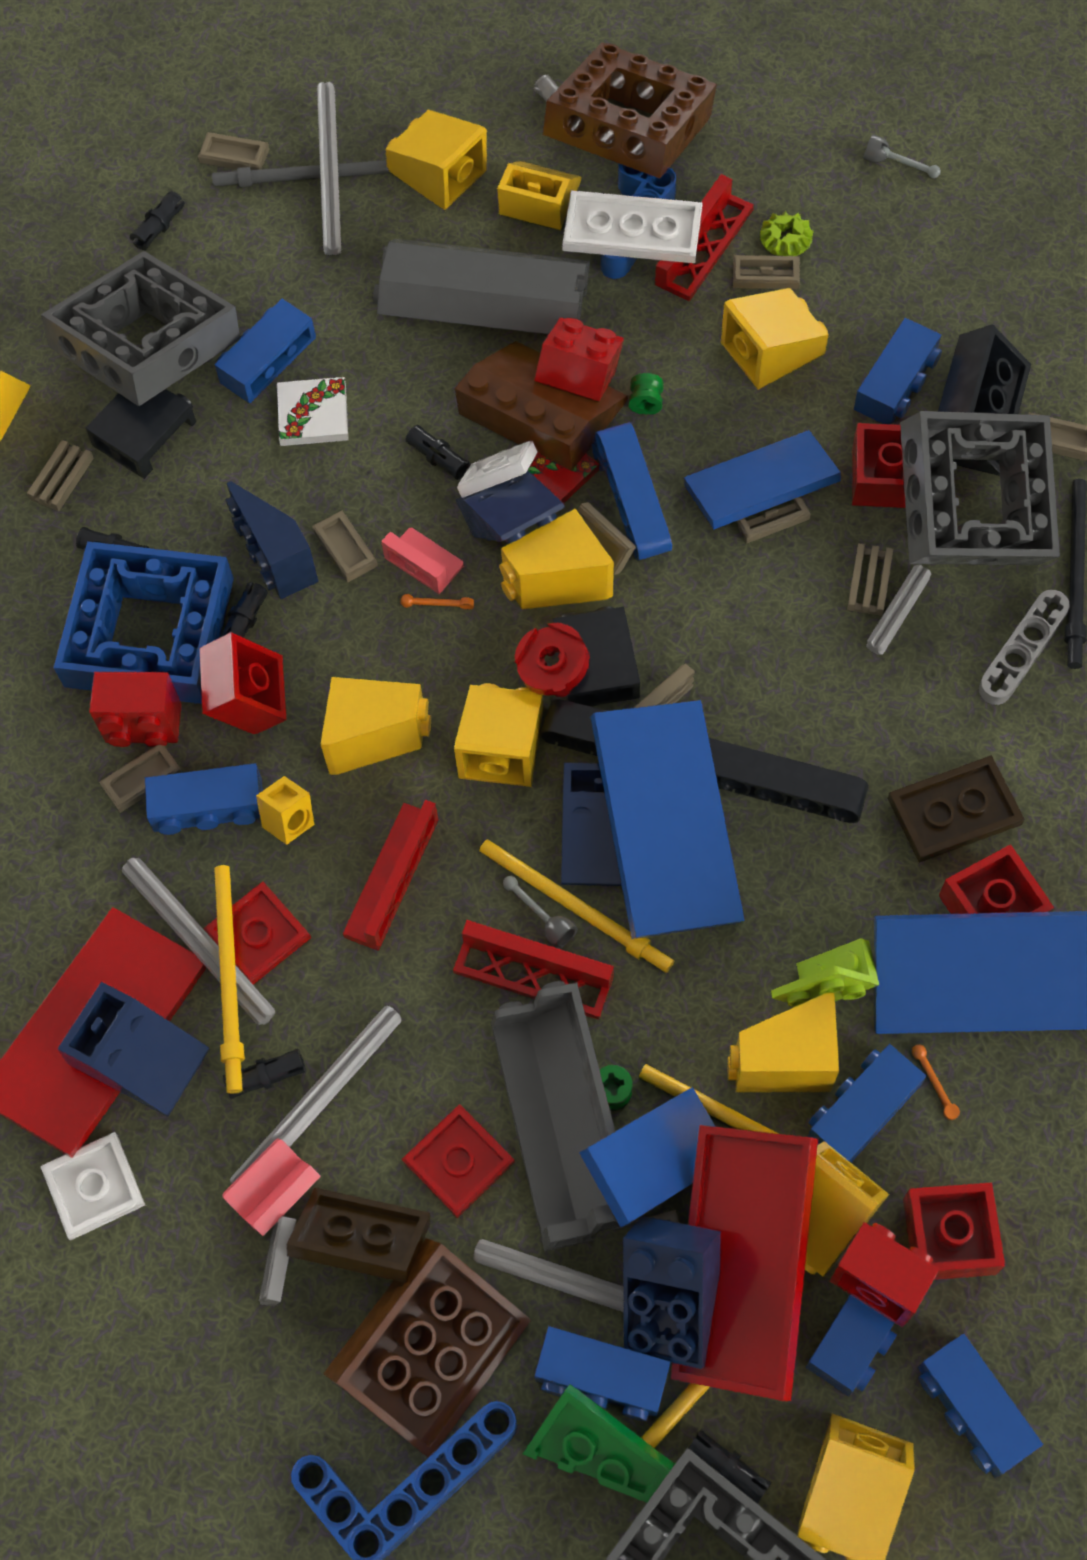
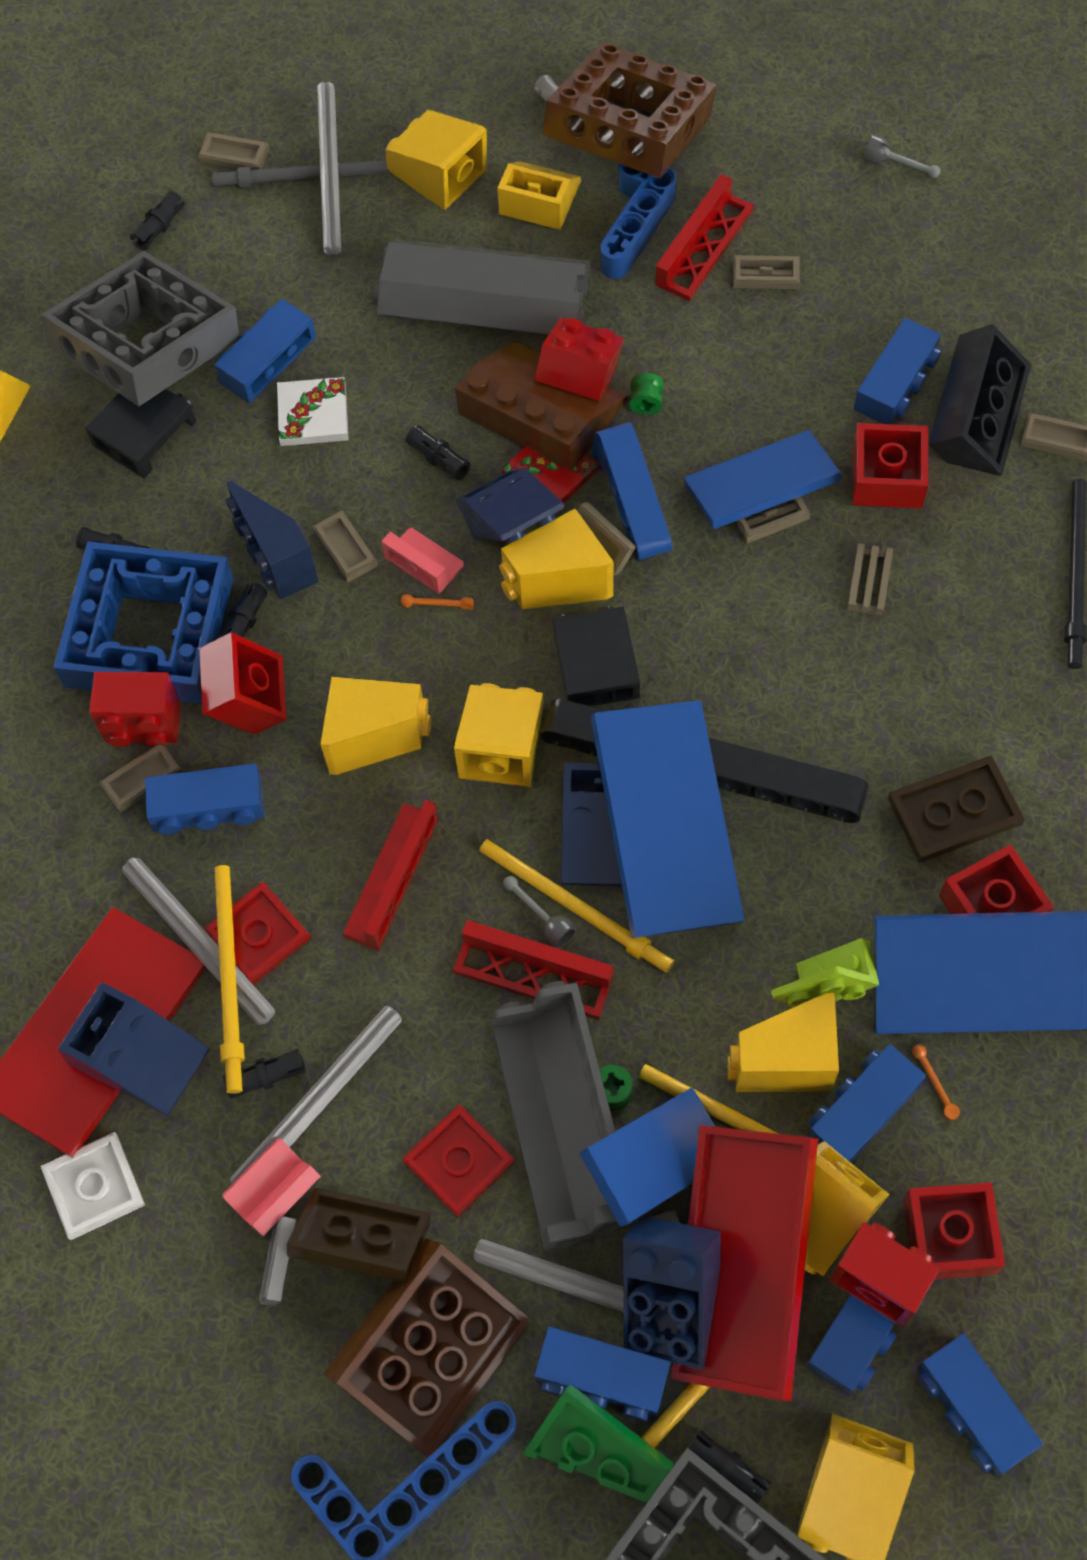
dark tan tile [27,440,94,511] -> none
yellow brick [256,776,315,845] -> none
white tile [457,441,537,498] -> none
red plate [515,623,590,697] -> none
white tile [562,191,703,263] -> none
dark tan tile [634,663,695,708] -> none
yellow slope [721,288,828,390] -> none
lime gear [760,210,813,256] -> none
light grey axle [866,565,931,655] -> none
dark grey brick [900,411,1060,565] -> none
light grey beam [979,590,1070,705] -> none

